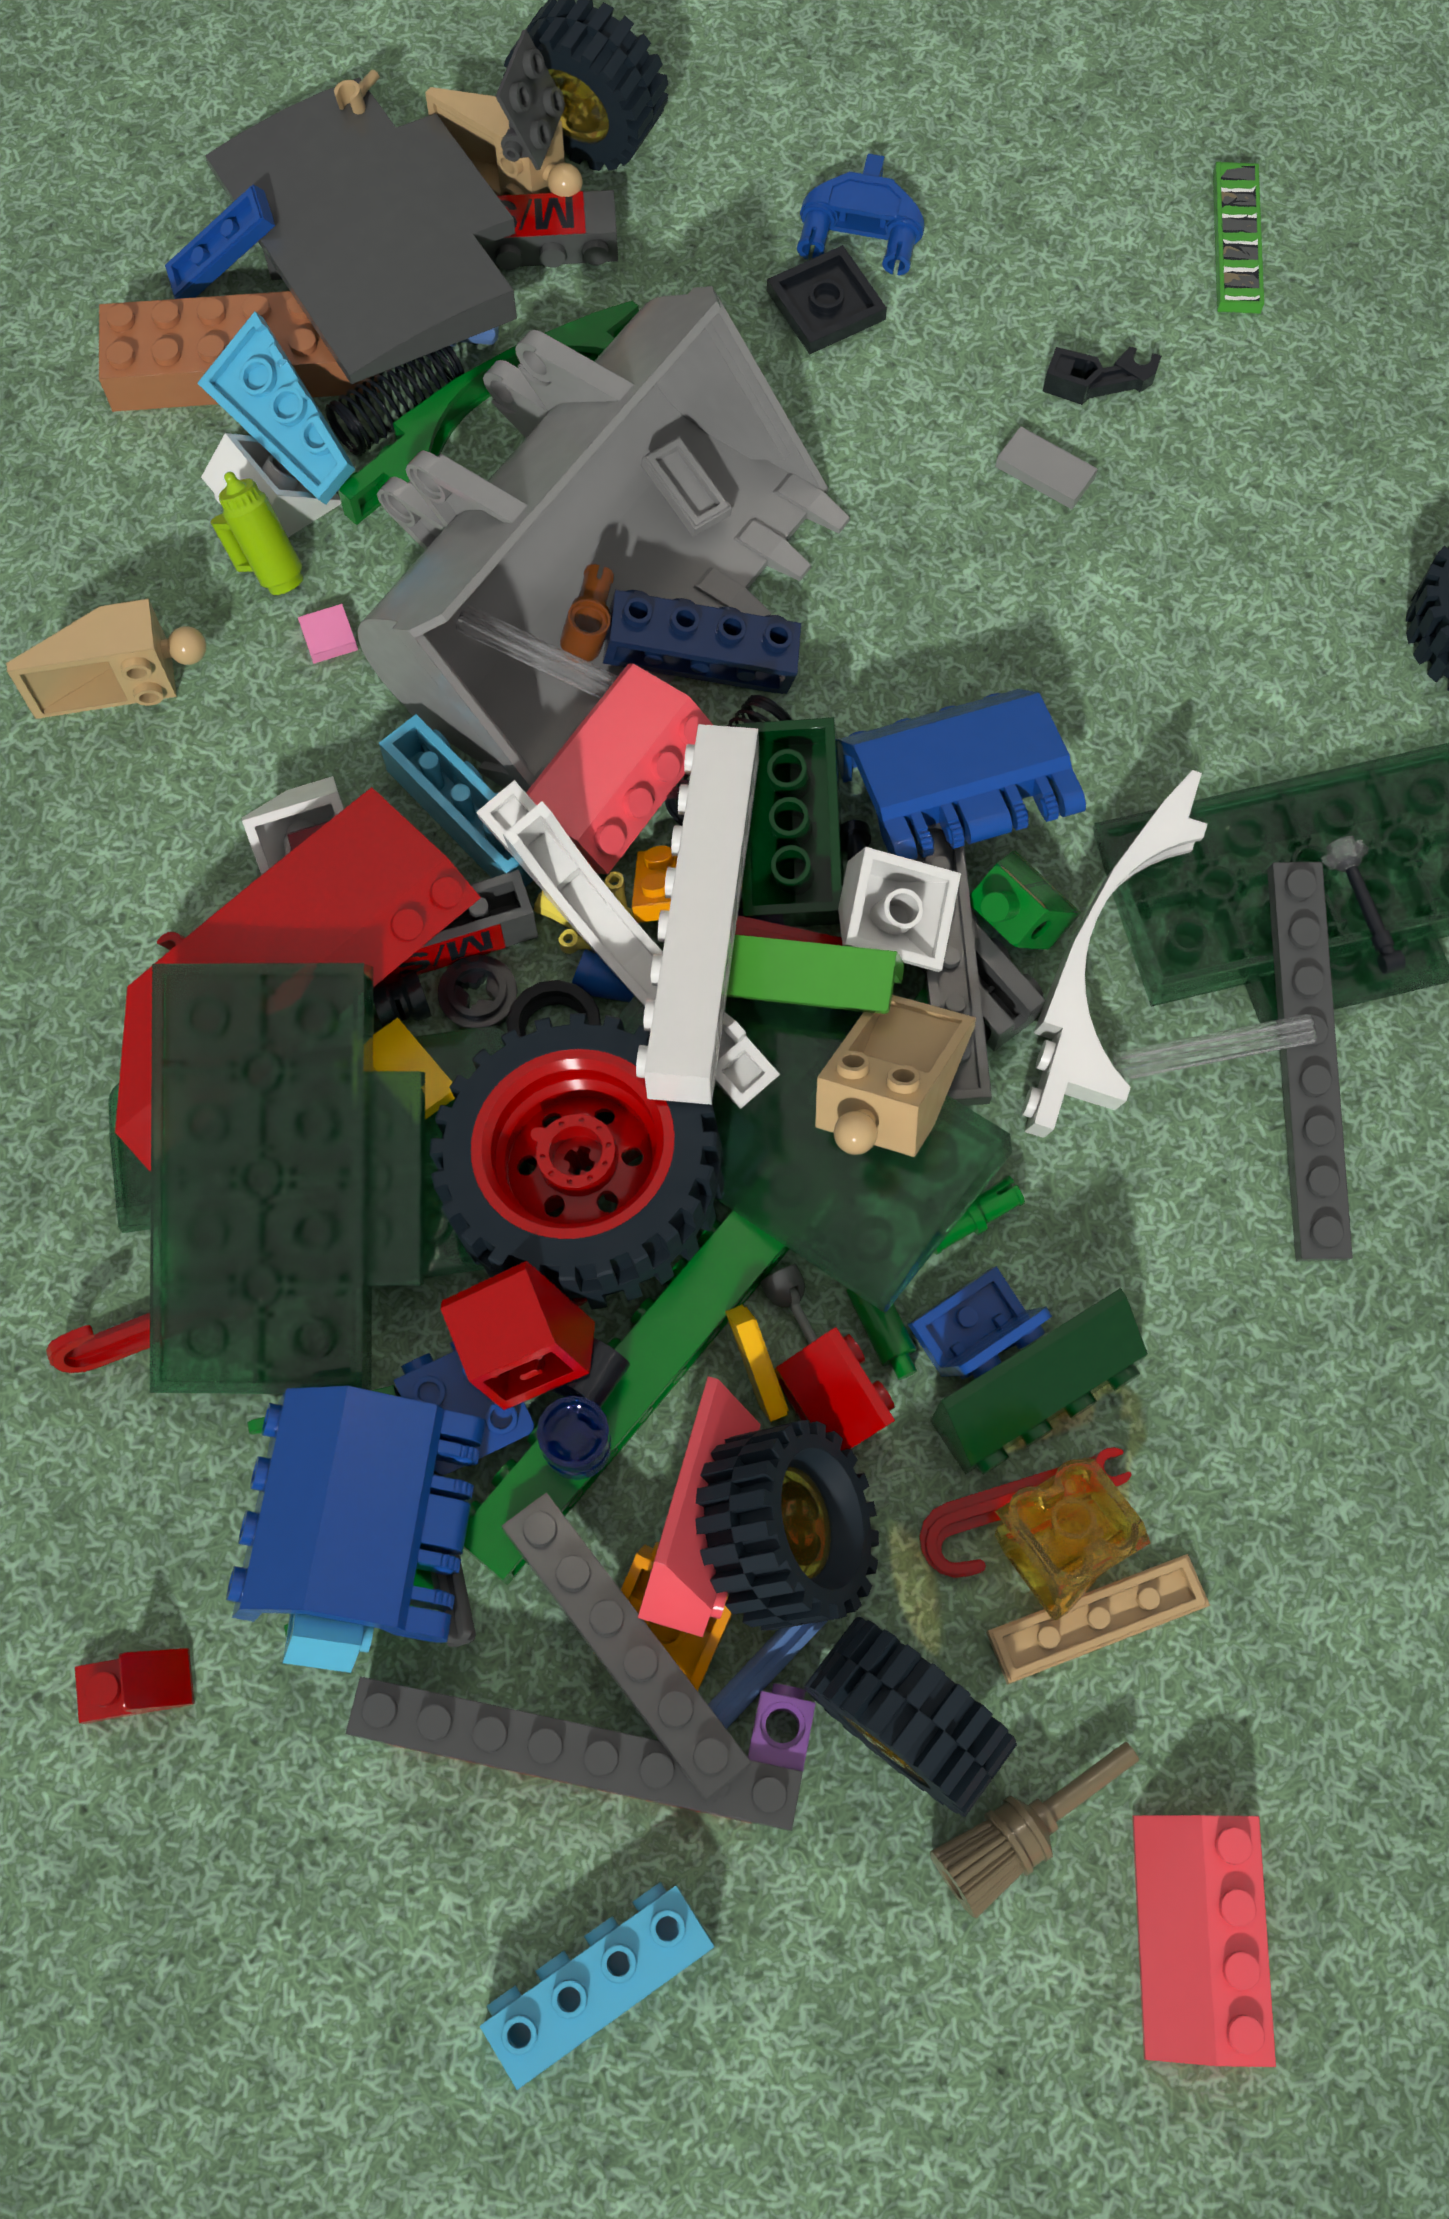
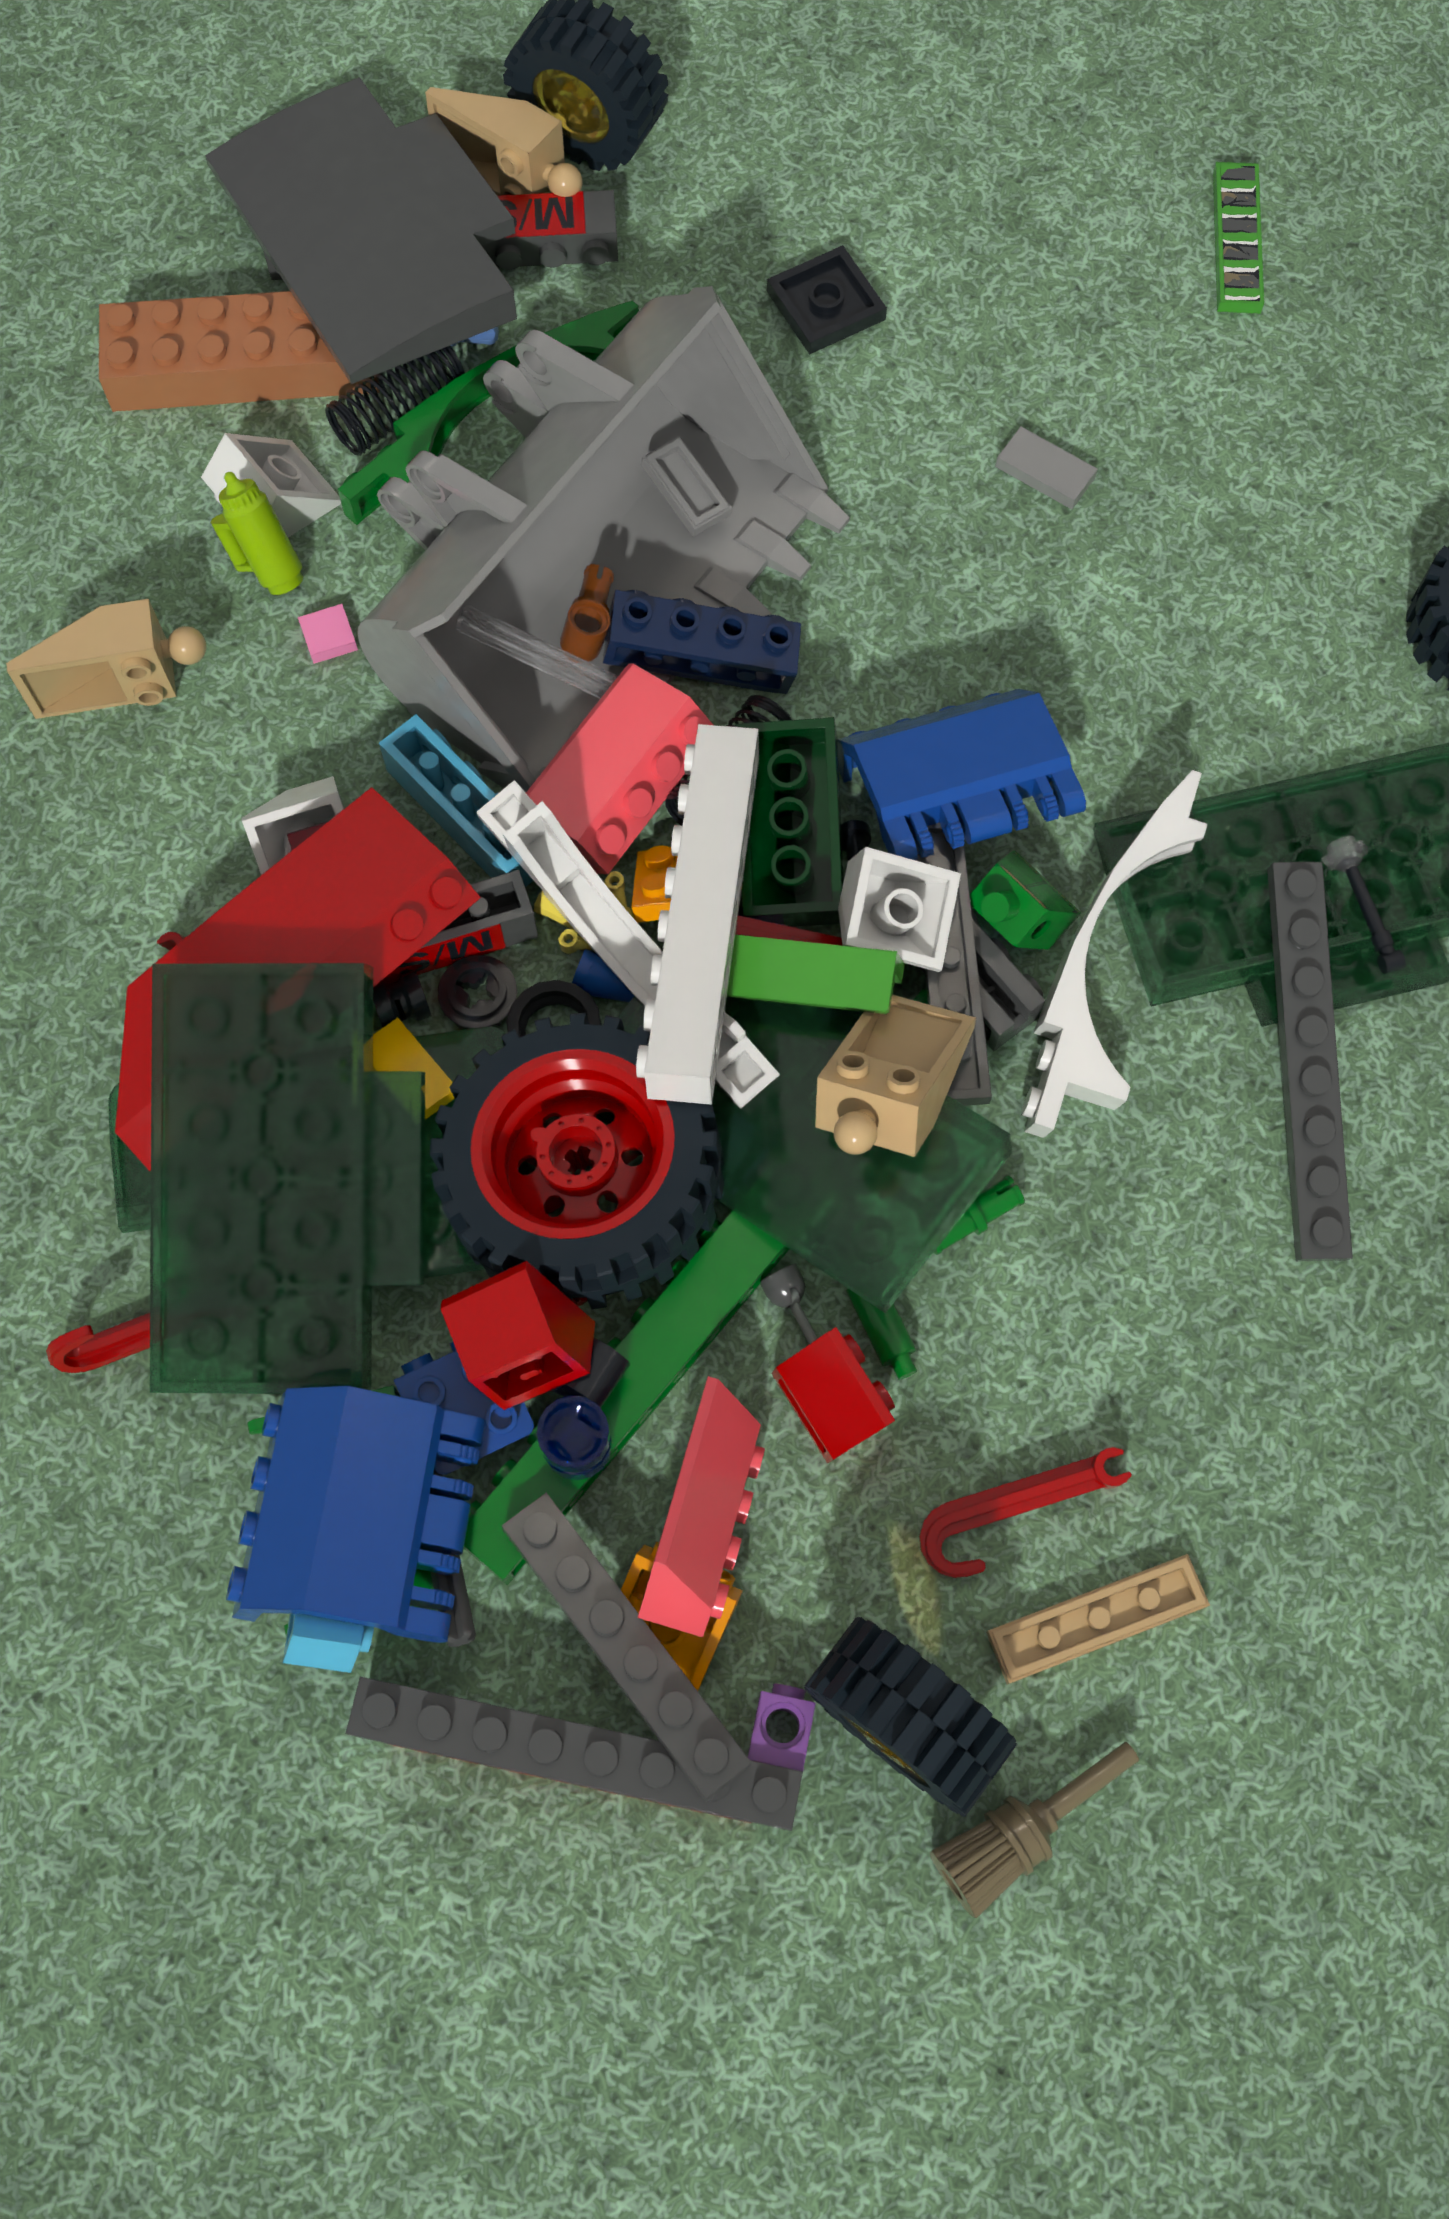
red slope [75,1648,194,1724] -> none
blue tile [165,184,275,299] -> none
medium azure wing [197,311,355,504] -> none
tan hand [334,70,379,115] -> none
medium azure brick [480,1882,715,2090] -> none
dark grey hinge [495,29,566,170] -> none
black wheel [695,1420,879,1630] -> none
medium blue axle [708,1621,827,1729] -> none
yellow tile [725,1305,789,1422] -> none
blue connector [797,154,925,275] -> none
blue bracket [907,1266,1052,1380] -> none
dark green slope [930,1288,1148,1475] -> none
clear yellow piece [995,1457,1151,1620] -> none
black piece [1042,347,1162,405] -> none
clear axle [1113,1014,1317,1080] -> none
coral slope [1132,1815,1276,2067] -> none

